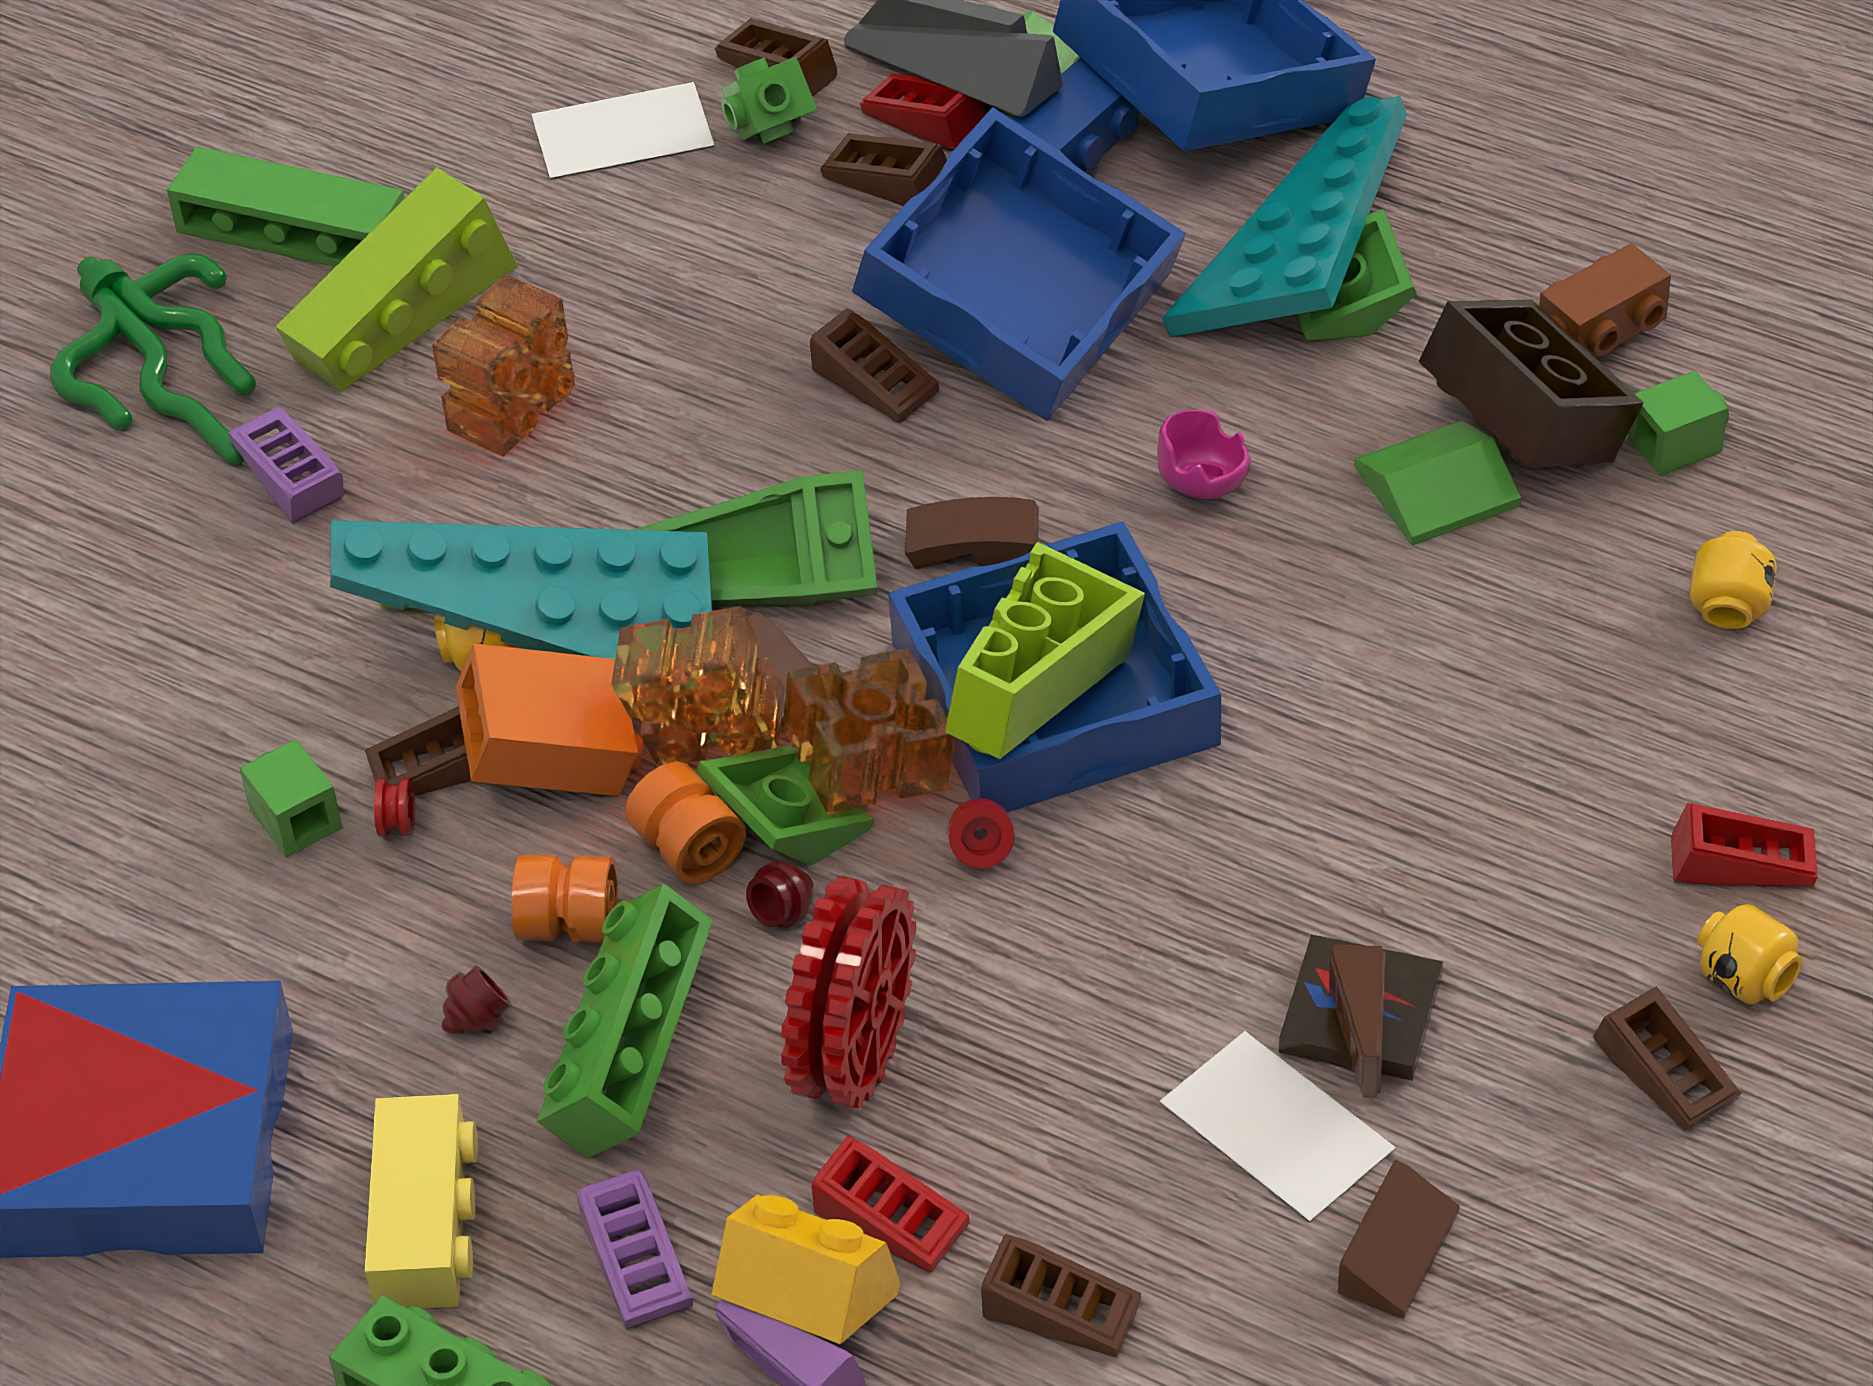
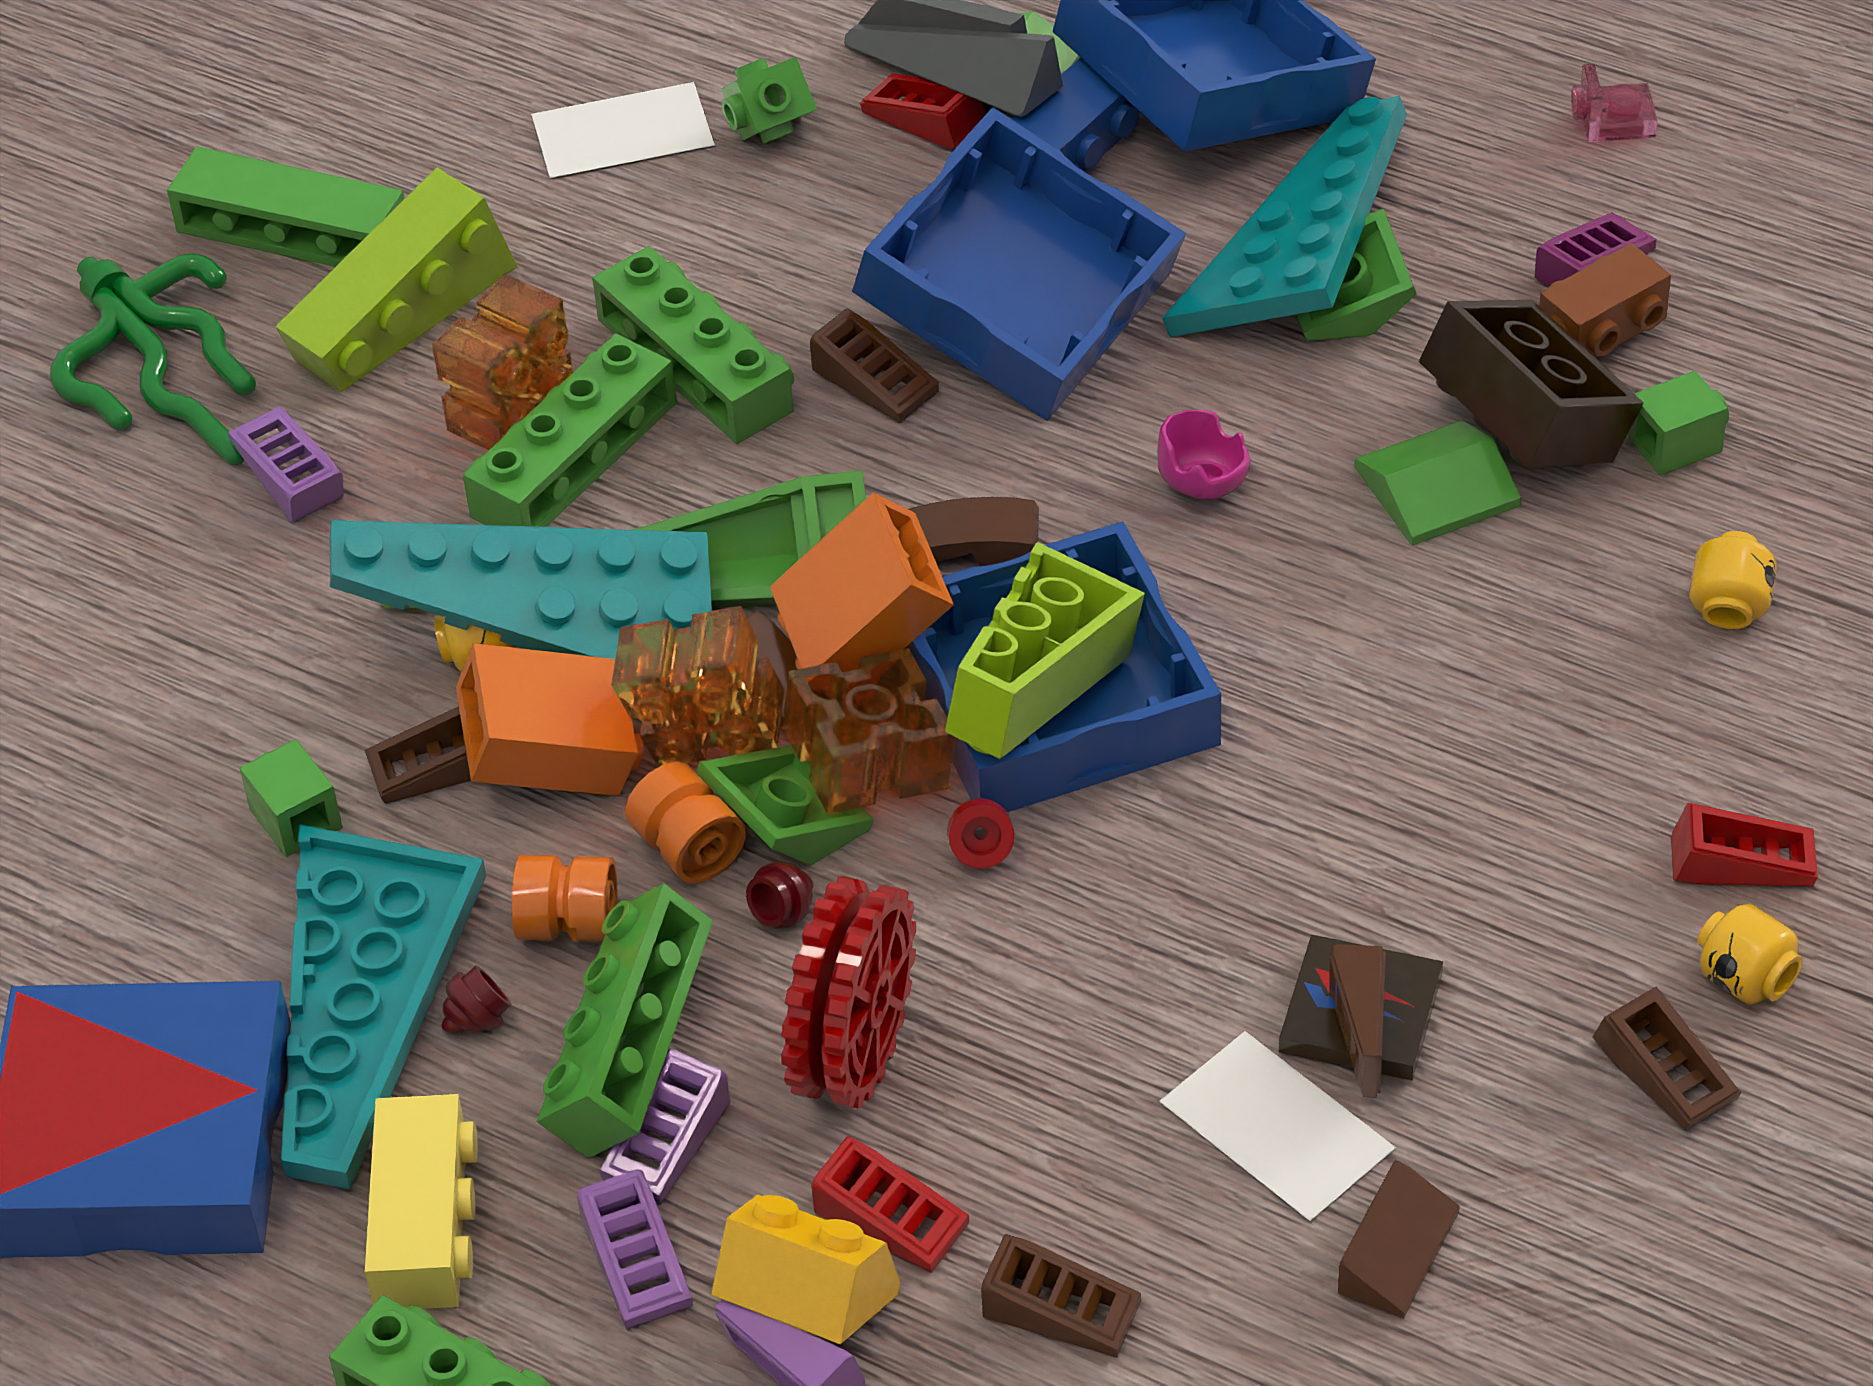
red bush [374,778,416,836] -> none
reddish brown slope [715,18,837,96] -> none
reddish brown slope [820,133,947,206] -> none
none -> teal wing [281,825,487,1189]
none -> bright green brick [463,333,677,527]
none -> bright green brick [592,246,794,444]
none -> medium lavender slope [600,1049,730,1203]
none -> orange brick [770,492,954,698]
none -> magenta slope [1534,212,1657,286]
none -> clear pink bracket [1571,64,1658,142]

